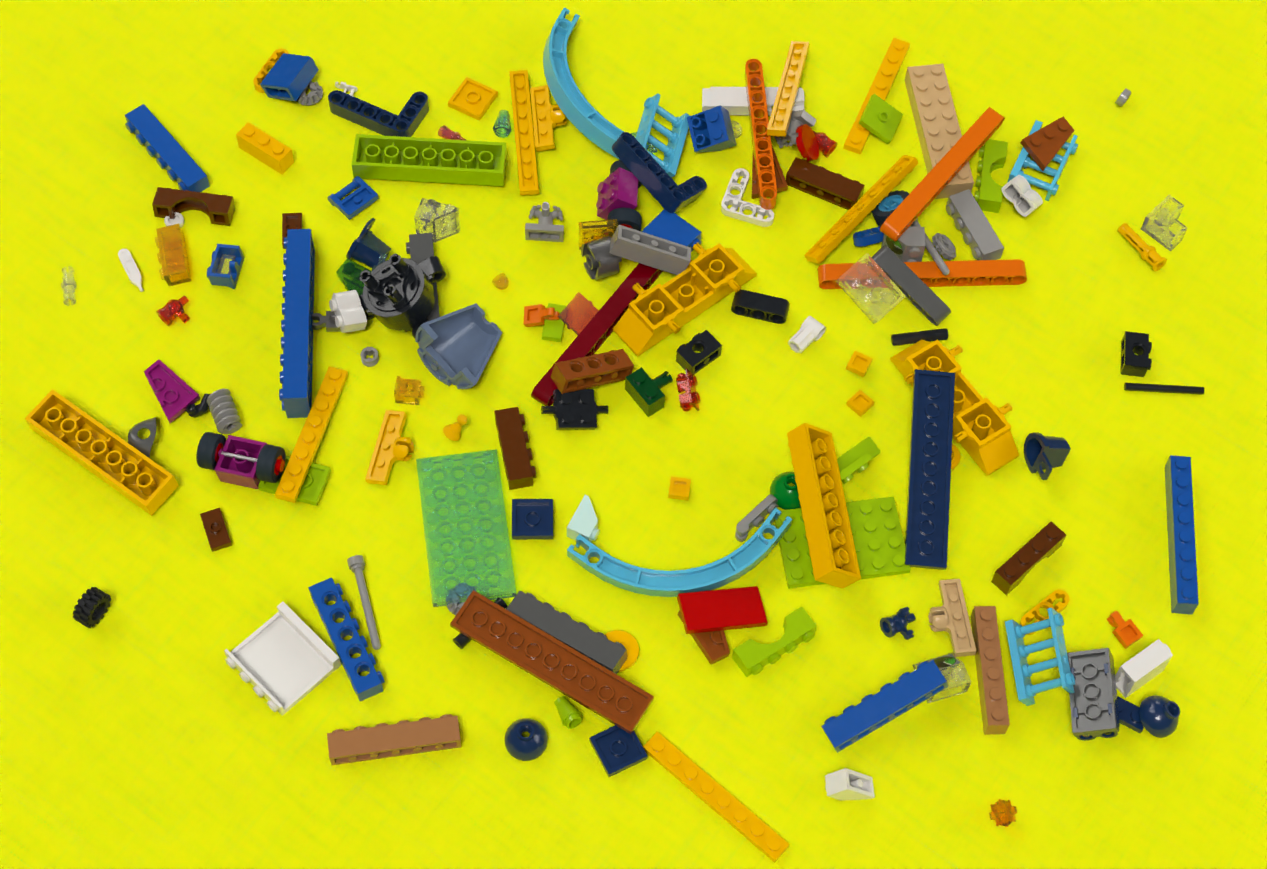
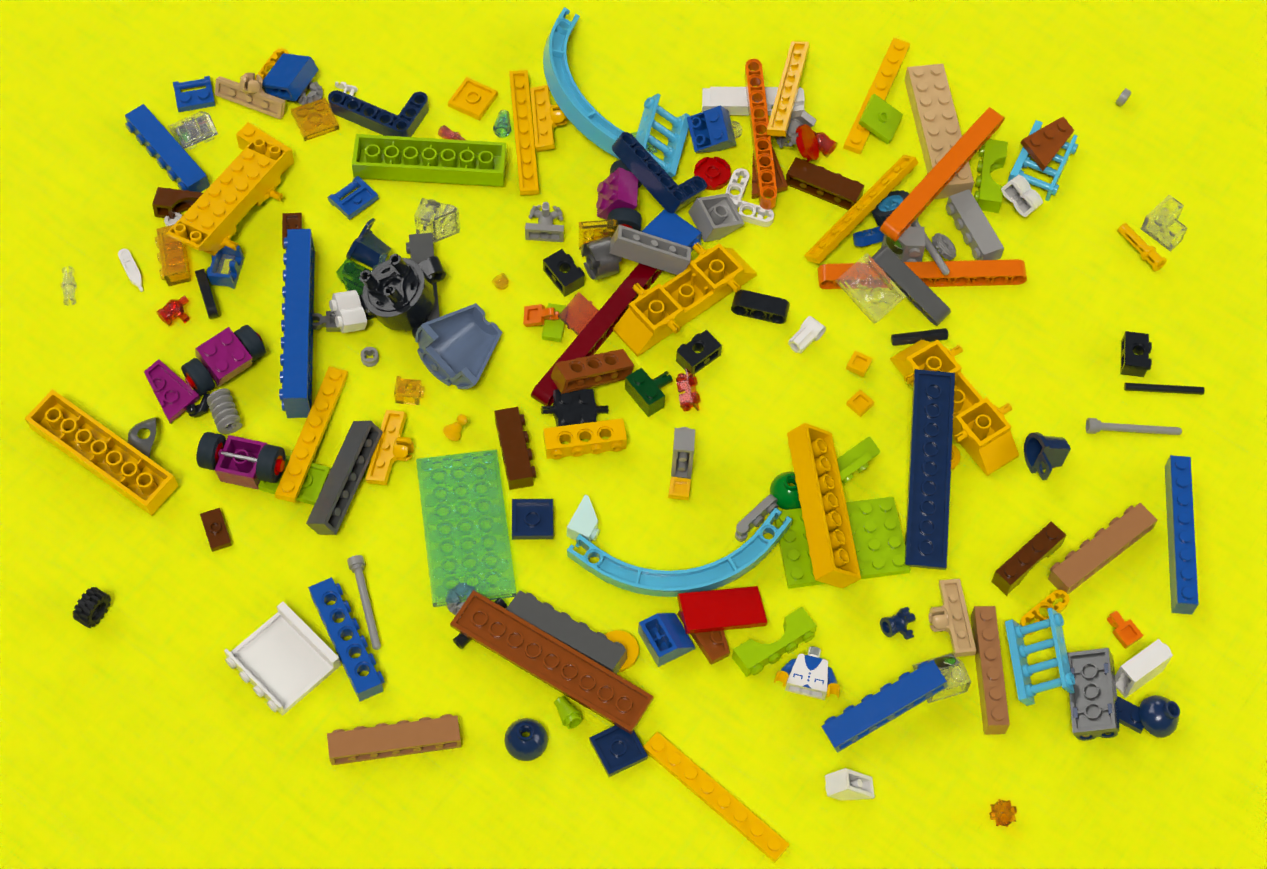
none -> yellow piece [166,135,289,256]
none -> clear slope [168,111,218,150]
none -> blue plate [173,76,215,112]
none -> brick [181,325,266,396]
none -> black beam [195,268,219,319]
none -> tan plate [215,72,285,119]
none -> clear yellow plate [291,98,339,141]
none -> dark grey brick [306,420,383,535]
none -> black brick [543,249,585,297]
none -> yellow brick [543,418,627,459]
none -> blue slope [638,613,695,667]
none -> light grey brick [671,427,695,479]
none -> light grey slope [688,193,744,242]
none -> red tile [694,156,731,190]
none -> white torso [774,647,840,700]
none -> medium nougat brick [1048,503,1157,594]
none -> light grey piece [1086,418,1182,435]

